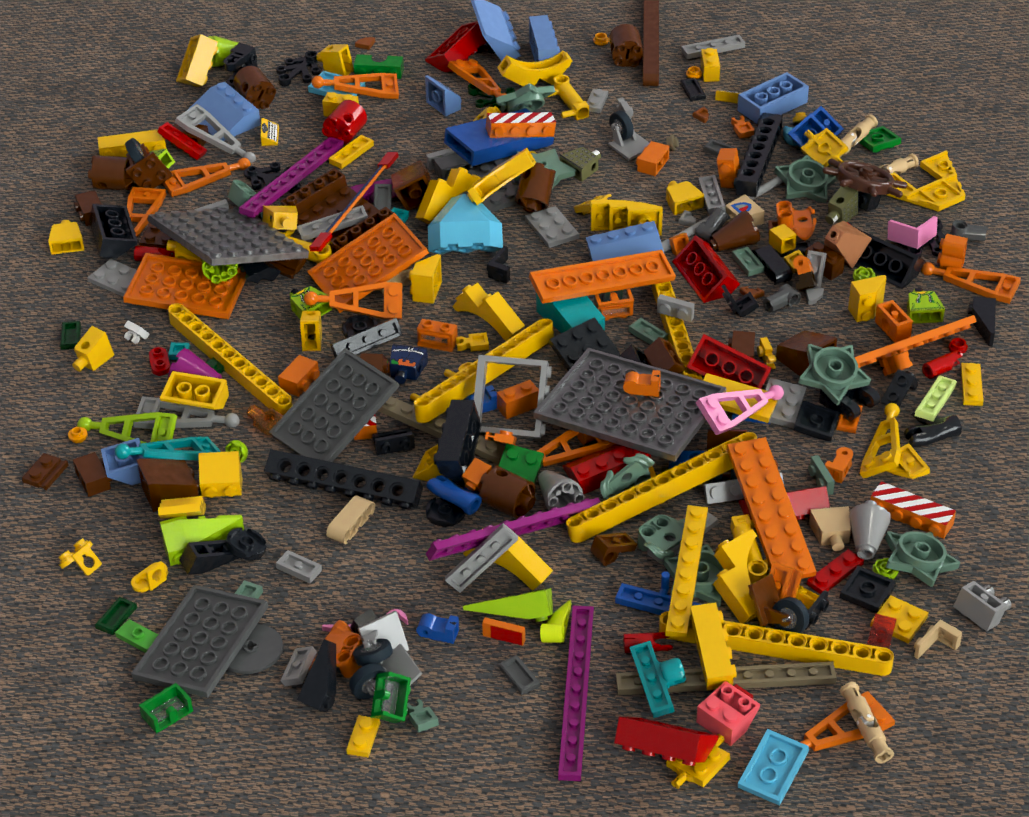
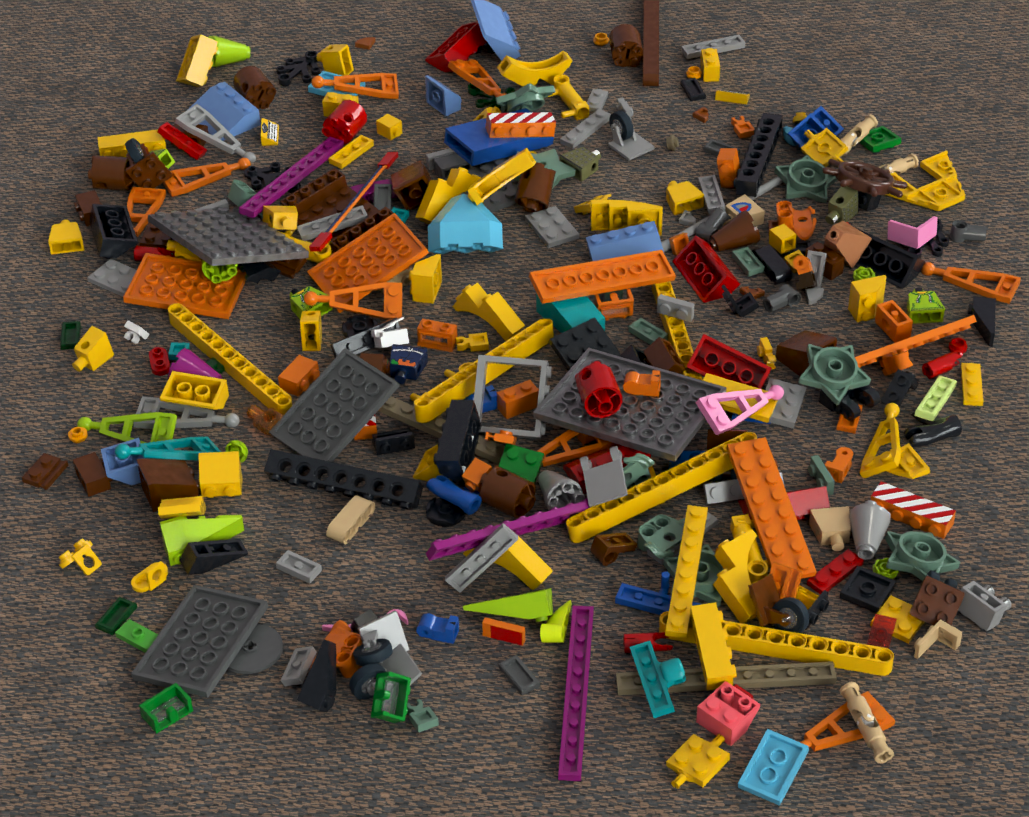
black brick [223,43,258,90] -> none
black tile [225,528,267,560] -> none
sand green plate [234,580,263,599] -> none
yellow plate [346,715,380,758] -> none
green arch [354,54,404,79] -> none
black bracket [486,246,510,284] -> none
medium blue brick [529,15,560,62] -> none
red slope [614,717,719,766] -> none
orange brick [636,141,670,176] -> none
reddish brown brick [728,331,755,358] -> none
medium blue brick [737,72,809,124] -> none
black plate [793,400,840,442] -> none
orange brick [937,234,968,270] -> none
none -> white piece [371,317,409,348]
none -> yellow brick [376,114,402,140]
none -> light grey plate [560,109,611,149]
none -> red cylinder [575,361,623,418]
none -> light grey flag [580,446,628,507]
none -> reddish brown plate [909,570,965,625]

